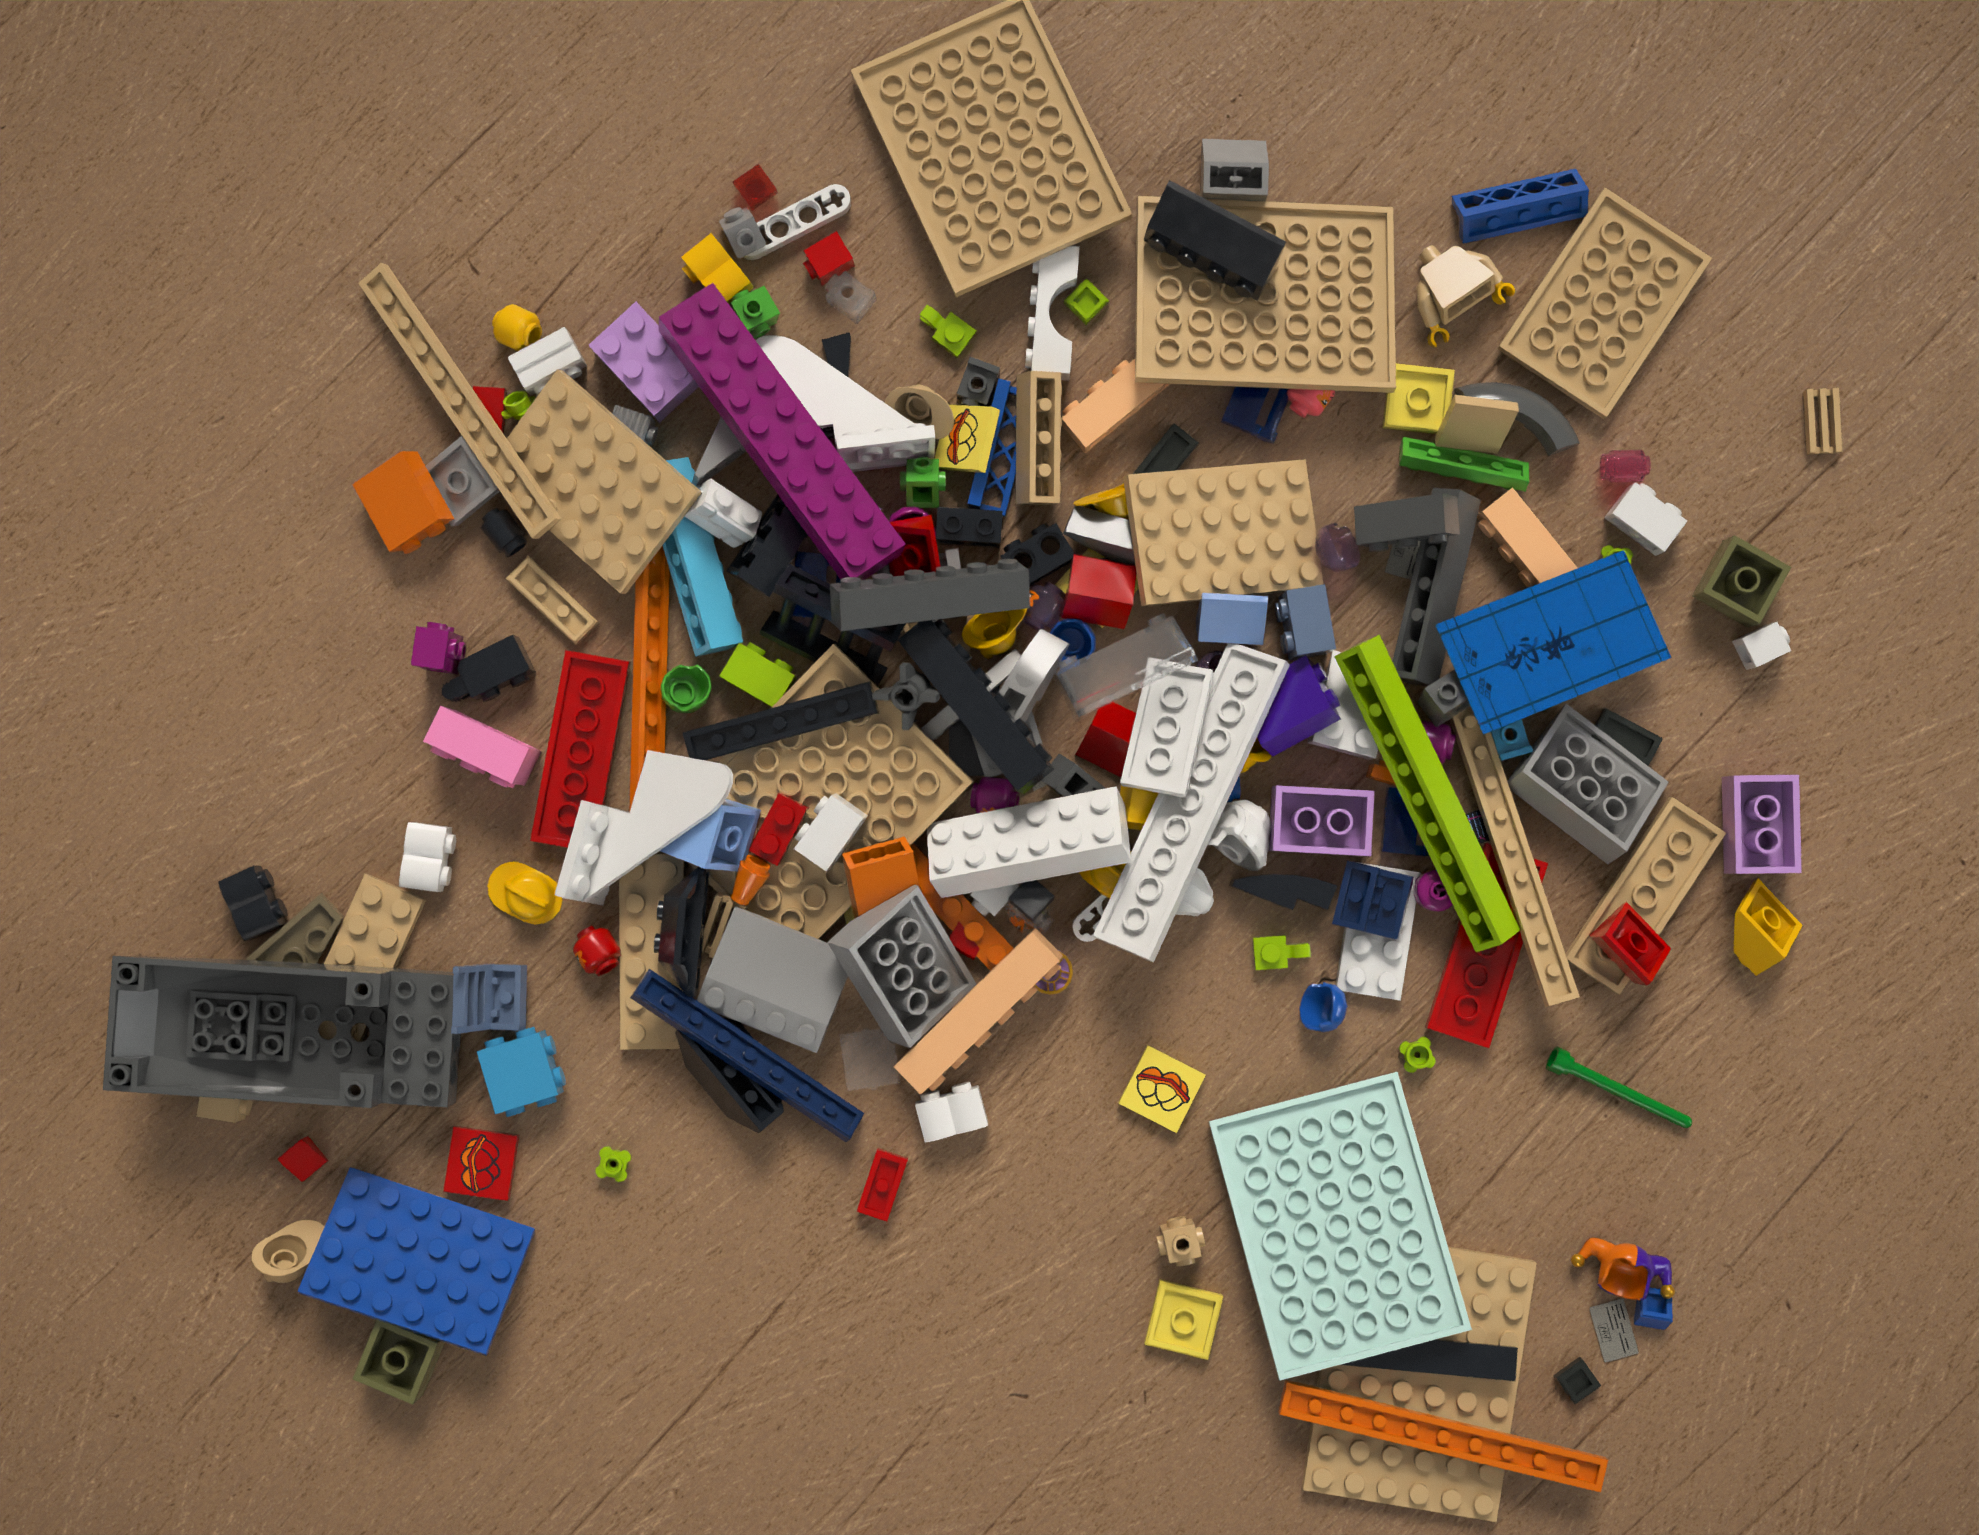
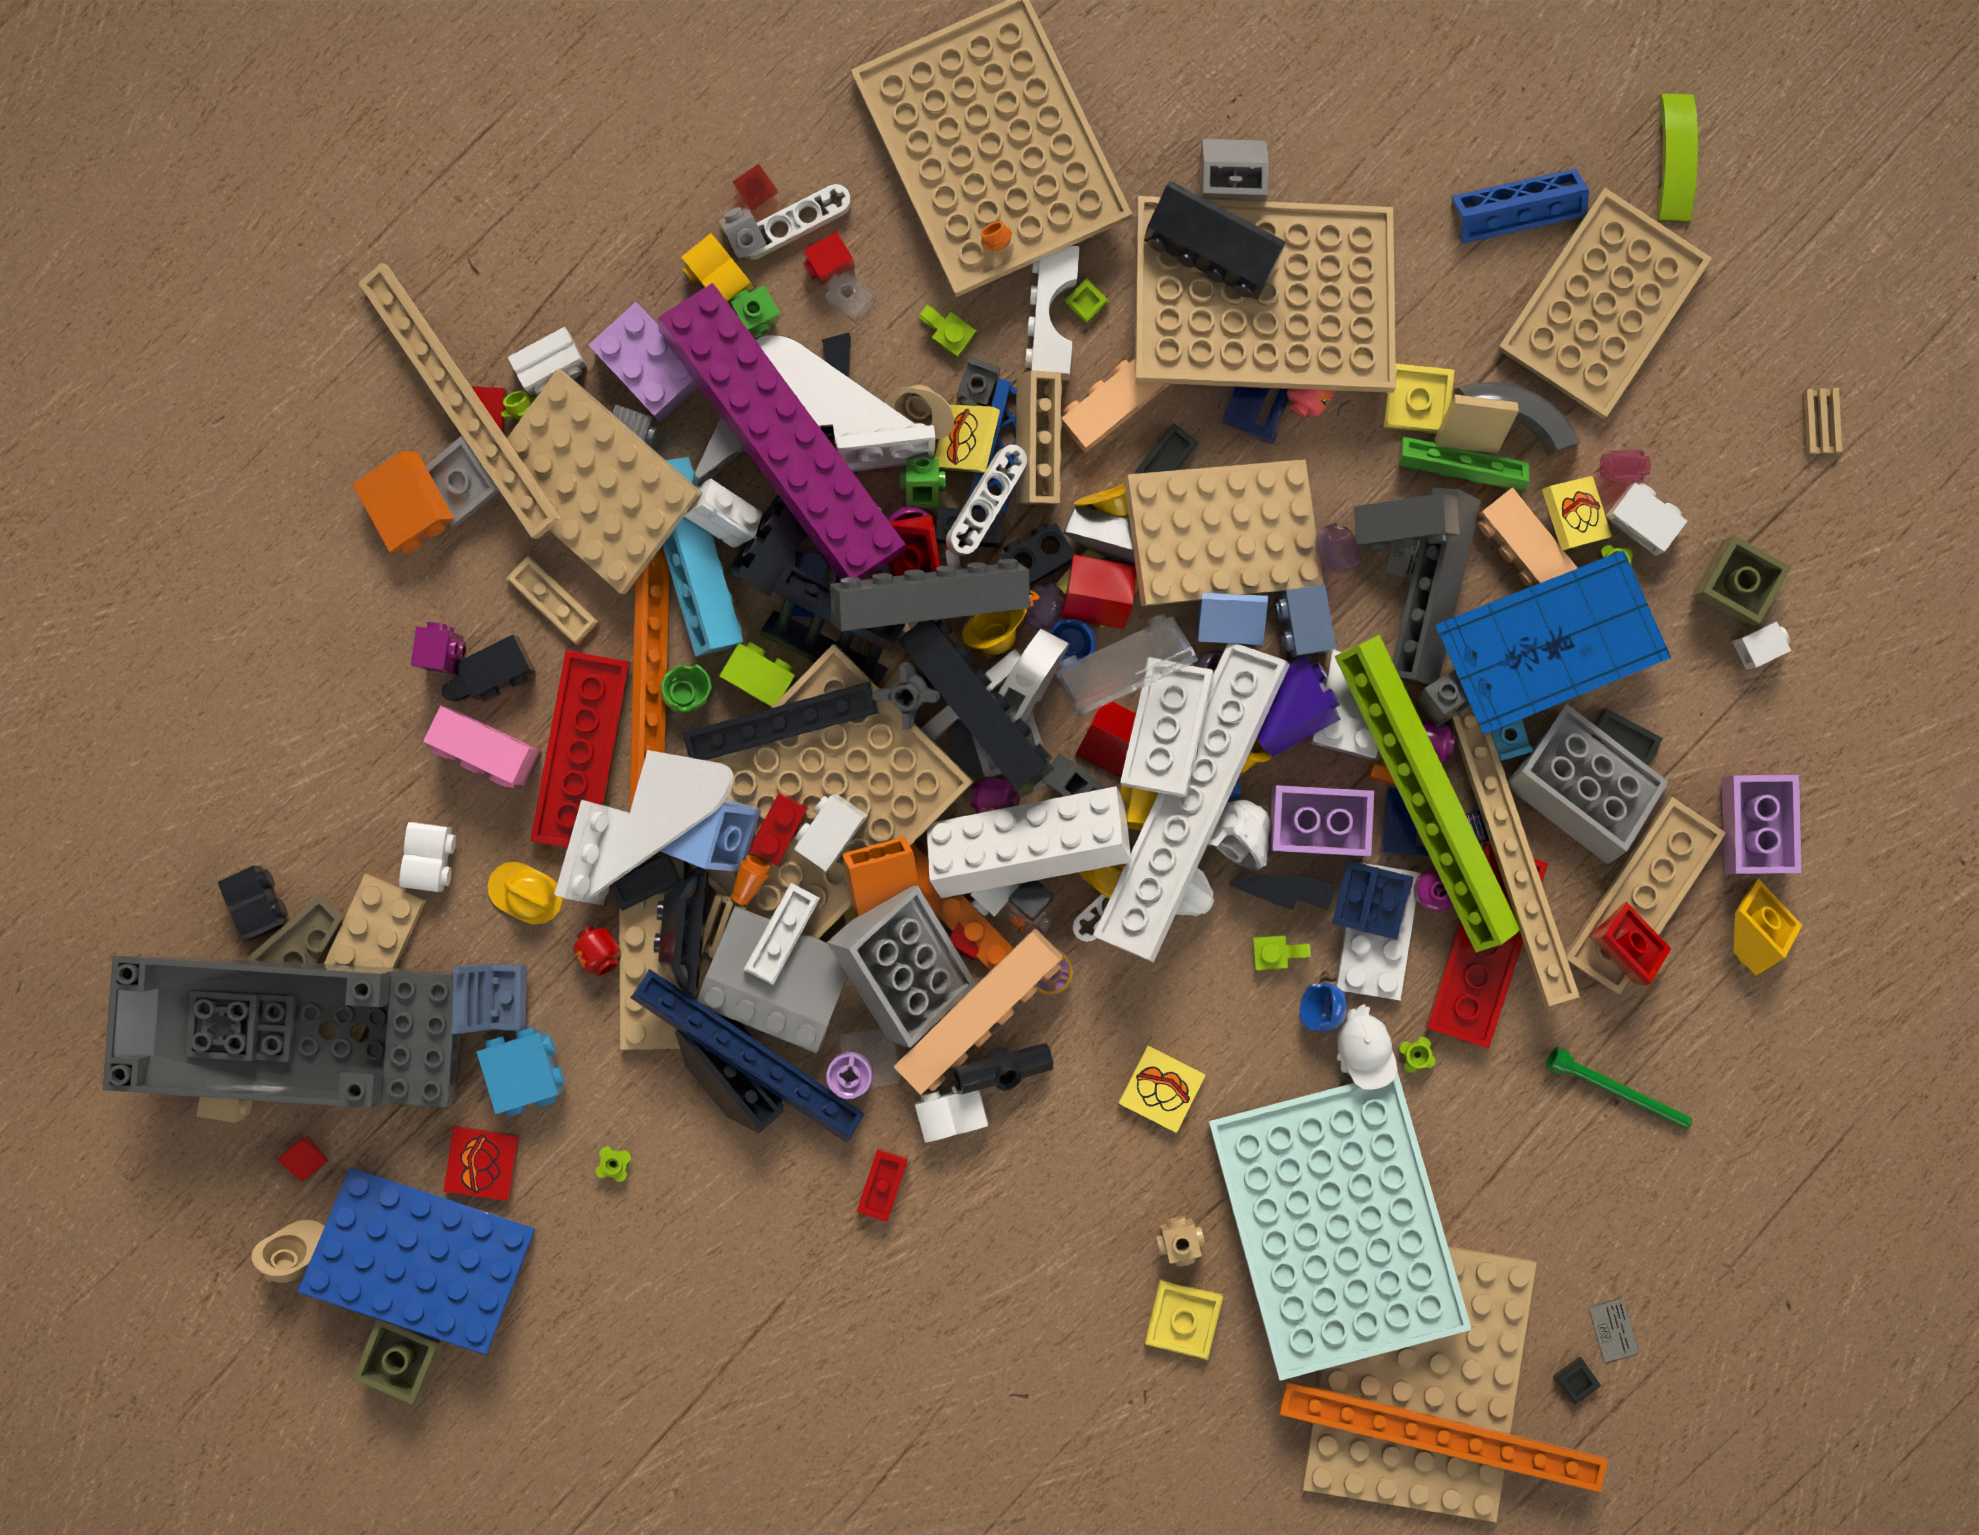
black brick [481,508,528,557] -> none
yellow head [492,304,542,351] -> none
black tile [1341,1339,1518,1381] -> none
tan torso [1416,245,1515,348] -> none
orange piece [1571,1237,1675,1300] -> none
blue slope [1634,1287,1673,1330] -> none
none -> black tile [610,854,681,911]
none -> white tile [744,883,820,985]
none -> lavender wheel [826,1052,873,1099]
none -> white beam [946,445,1027,556]
none -> black piece [952,1043,1054,1095]
none -> orange plate [980,221,1012,251]
none -> white hair [1337,1005,1397,1090]
none -> light yellow tile [1542,476,1612,551]
none -> lime slope [1657,94,1698,222]

